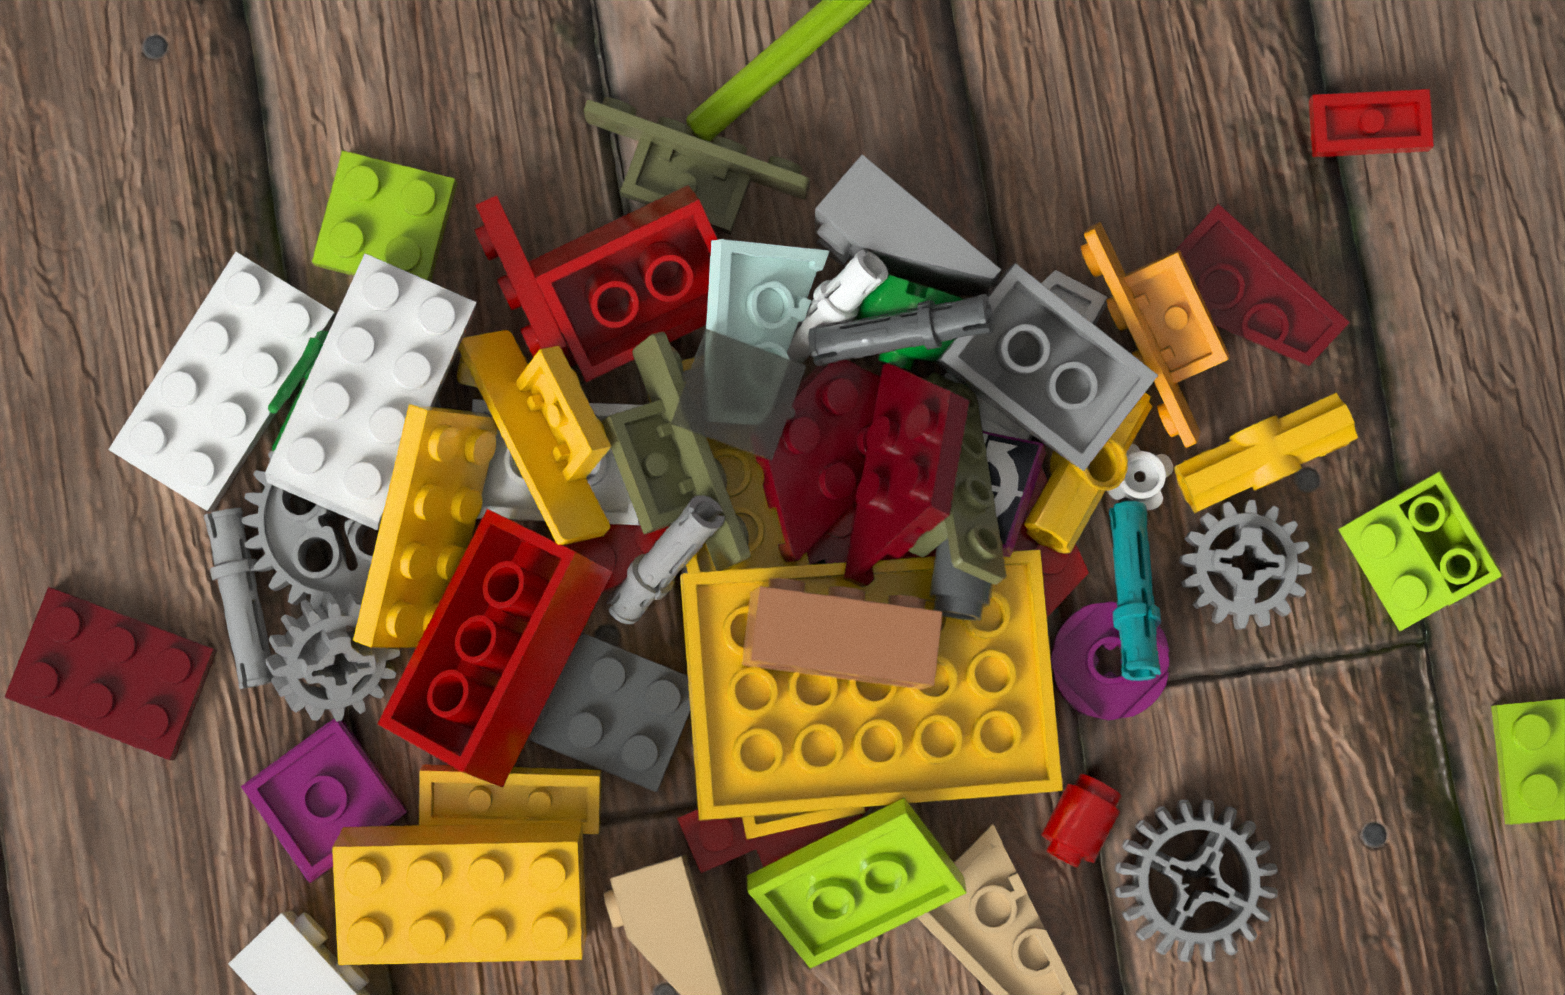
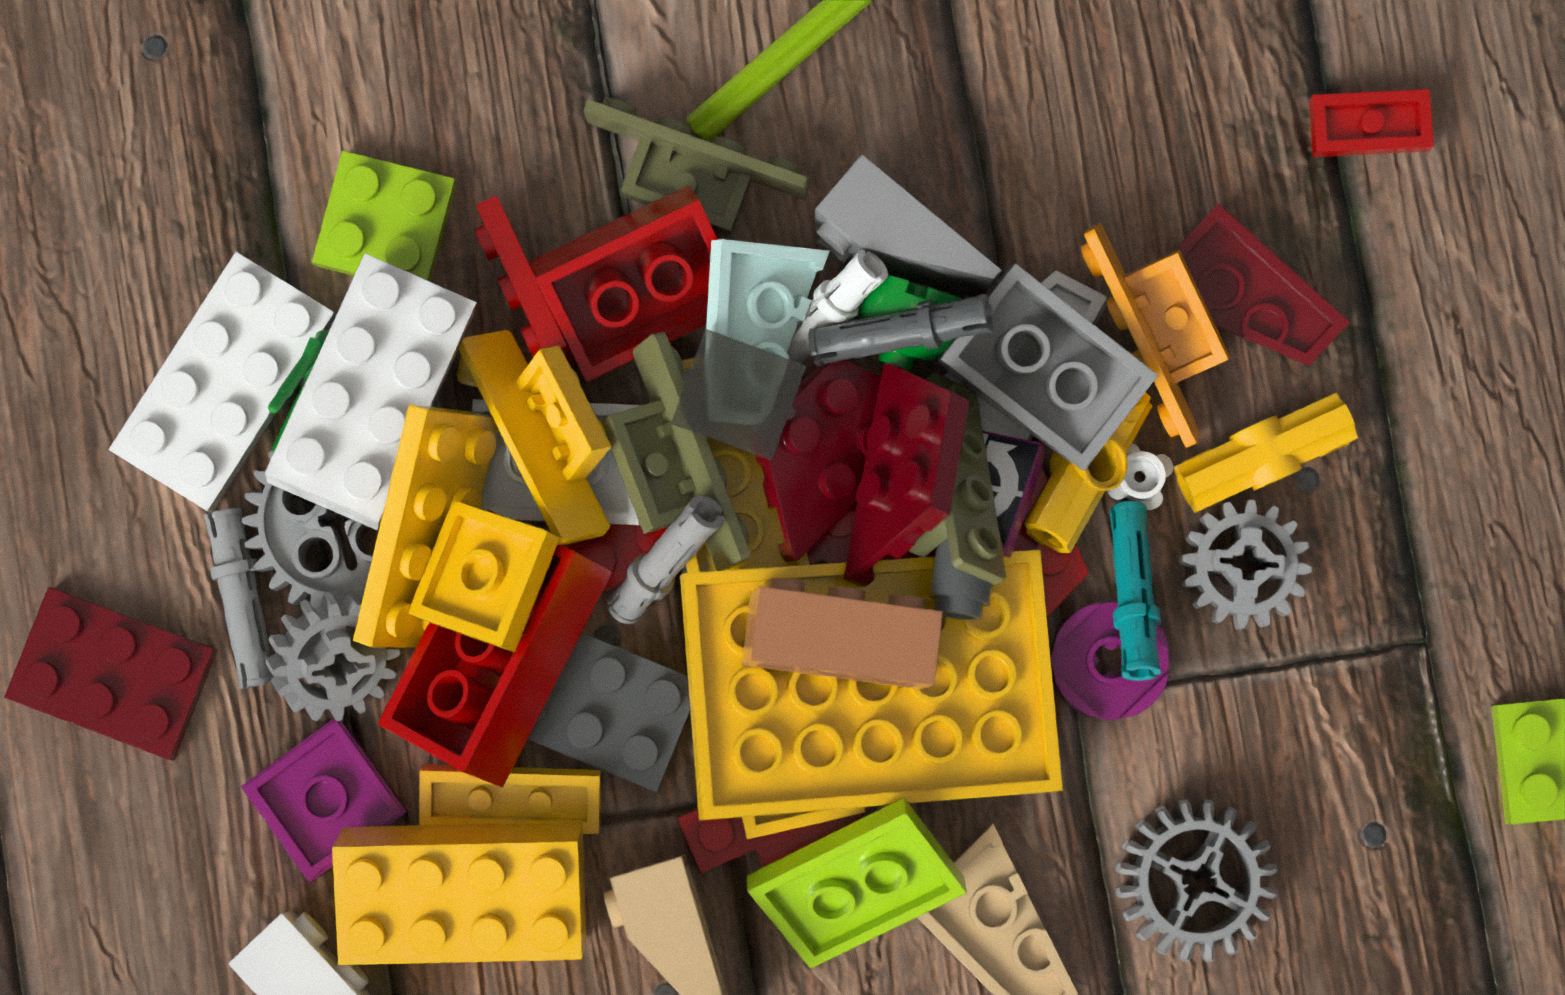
red brick [1041,774,1122,868] -> none
lime brick [1338,470,1503,631] -> none
none -> yellow plate [408,500,560,652]

